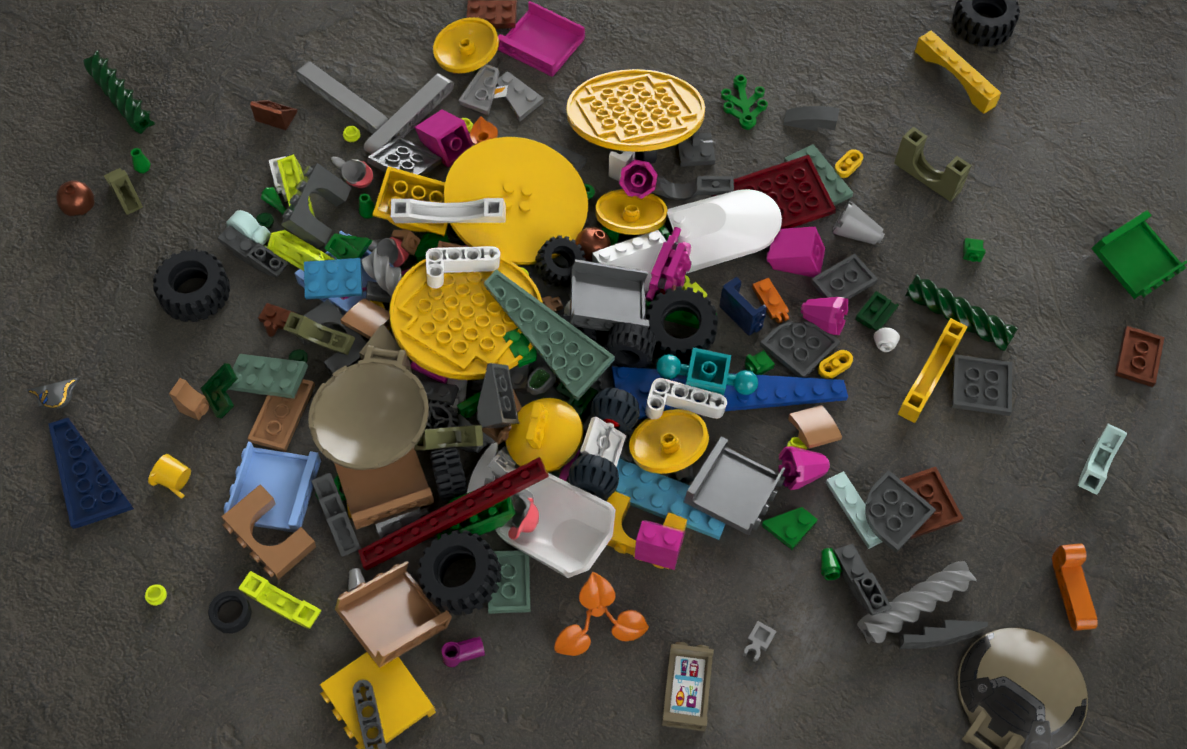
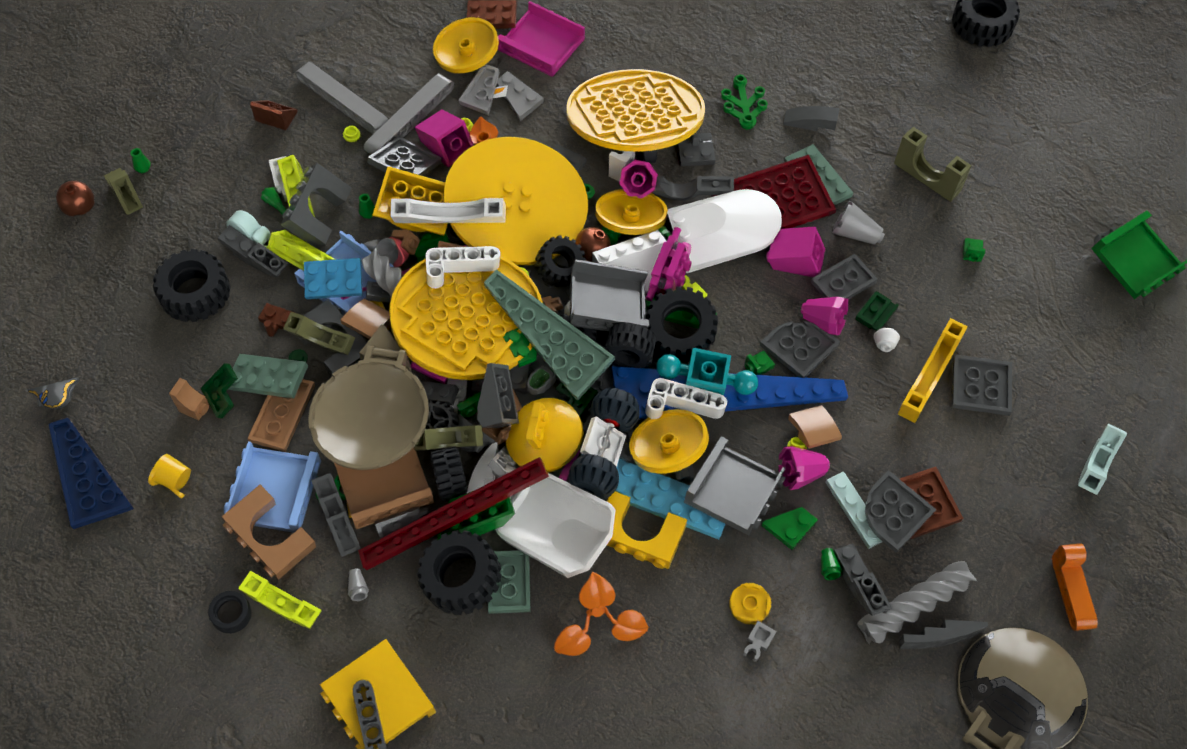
dark green piece [83,51,155,134] -> none
neon yellow plate [145,585,167,606] -> none
dark green plate [256,213,274,229] -> none
green wing [324,233,373,259] -> none
light grey hair [331,157,373,188] -> none
medium nougat panel [335,561,452,668] -> none
magenta piece [442,636,485,667] -> none
hair [508,489,539,540] -> none
dark pink slope [634,520,685,570] -> none
panel [662,642,714,732] -> none
dark blue panel [719,276,767,336] -> none
orange hinge [752,278,789,324] -> none
yellow plate [818,350,853,379] -> none
yellow plate [834,150,863,178] -> none
dark green piece [905,274,1018,351] -> none
yellow arch [915,31,1001,114] -> none
copper plate [1115,326,1165,387] -> none
none -> yellow tile [729,583,771,624]

